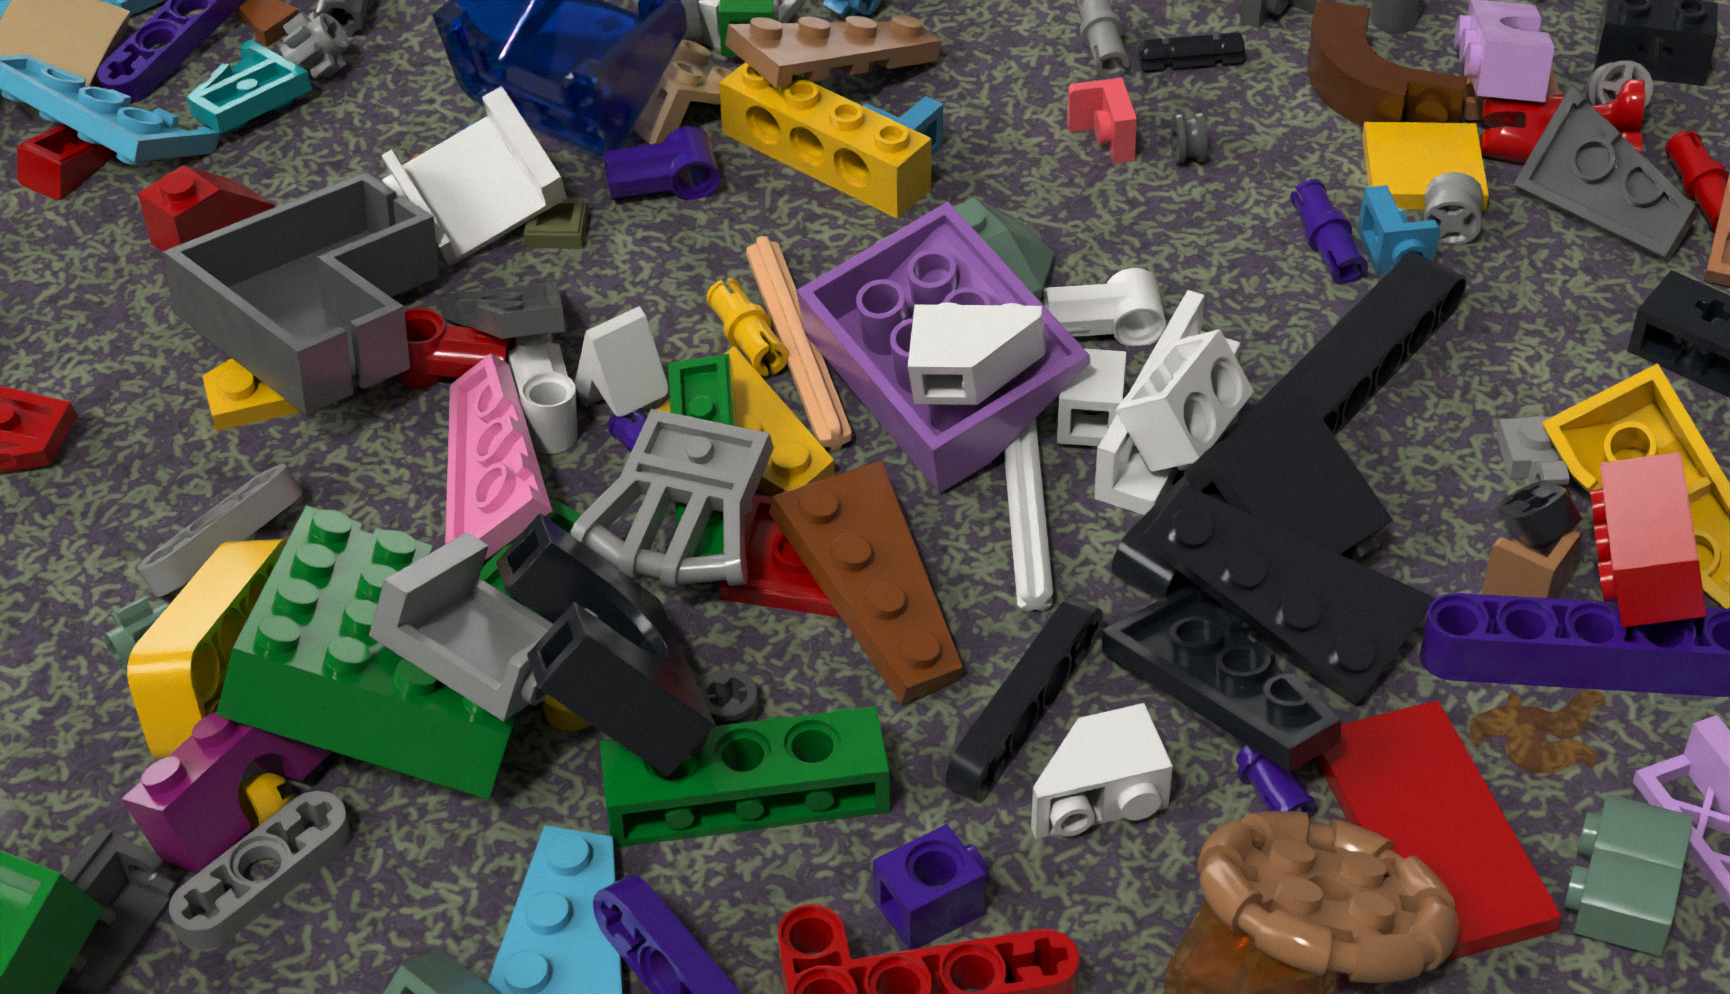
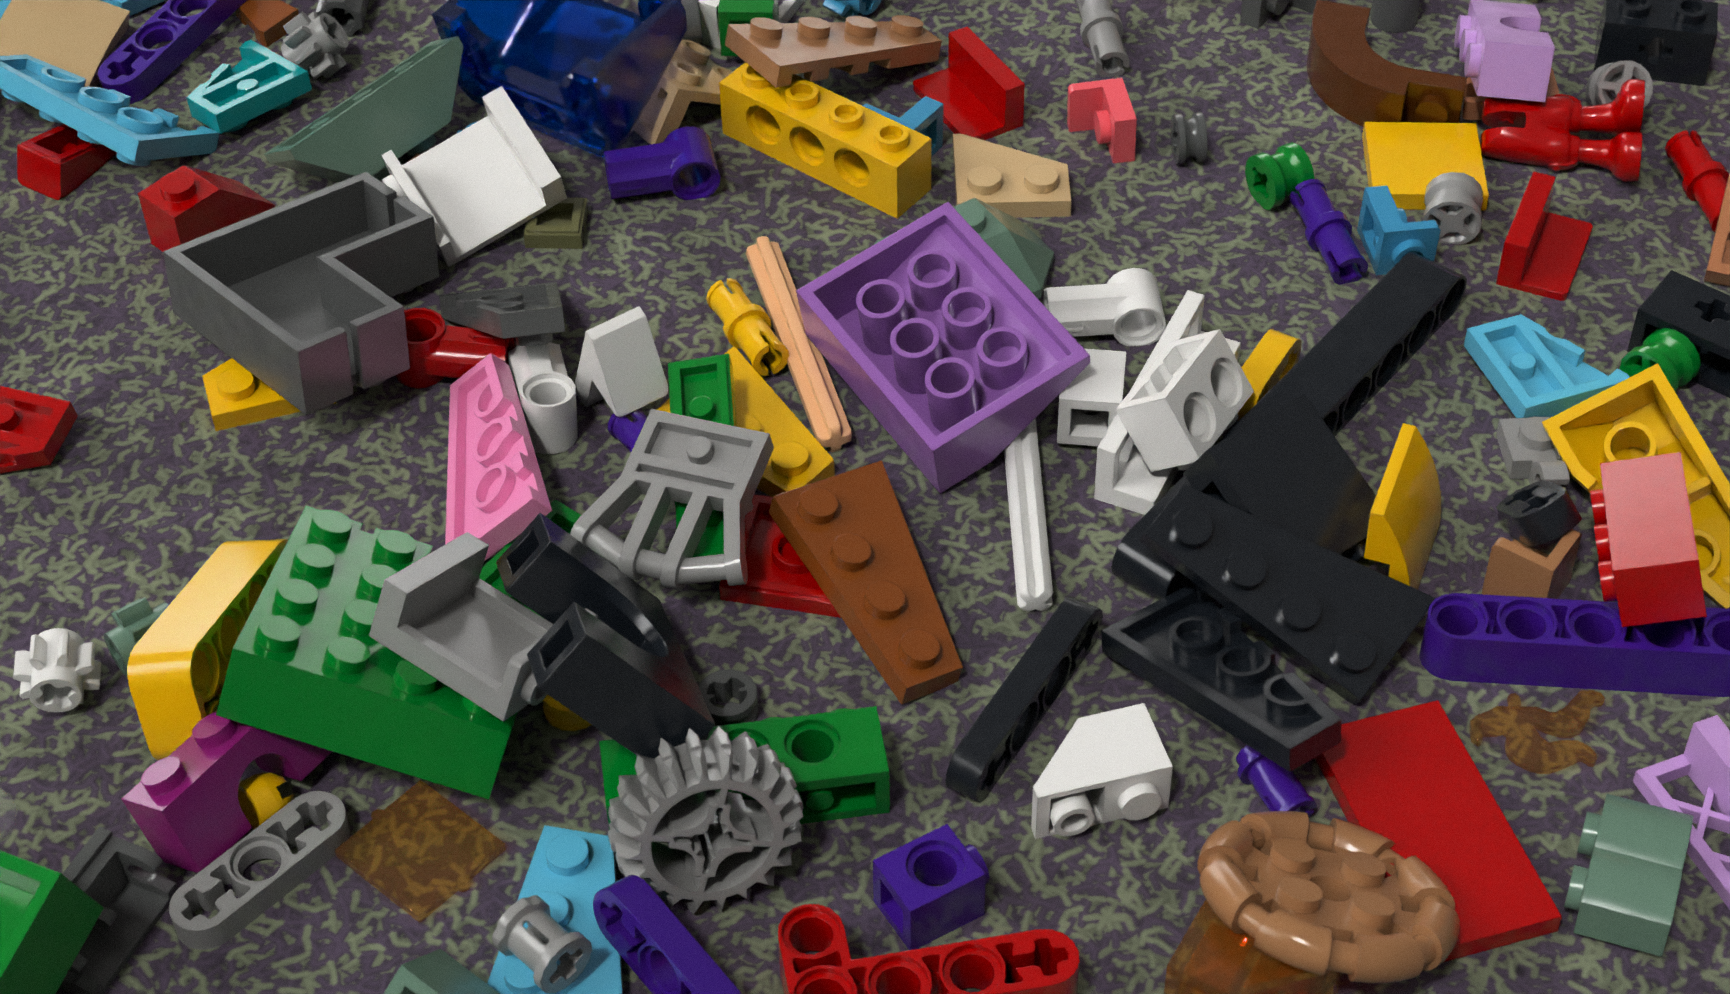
light grey beam [137,464,302,596] -> none
white slope [908,302,1046,405] -> none
black axle [1138,32,1245,72] -> none
dark grey wing [1513,85,1699,263] -> none
none -> white gear [13,628,101,712]
none -> sand green wedge [264,36,463,182]
none -> clear orange piece [335,780,506,923]
none -> light grey bush [492,895,592,994]
none -> light grey gear [608,726,803,915]
none -> red panel [913,26,1025,140]
none -> tan wing [953,134,1071,218]
none -> yellow beam [1237,329,1301,422]
none -> green wheel [1245,142,1315,210]
none -> yellow slope [1364,423,1441,590]
none -> medium azure wing [1464,314,1629,418]
none -> red panel [1496,171,1593,301]
none -> green wheel [1619,328,1701,393]

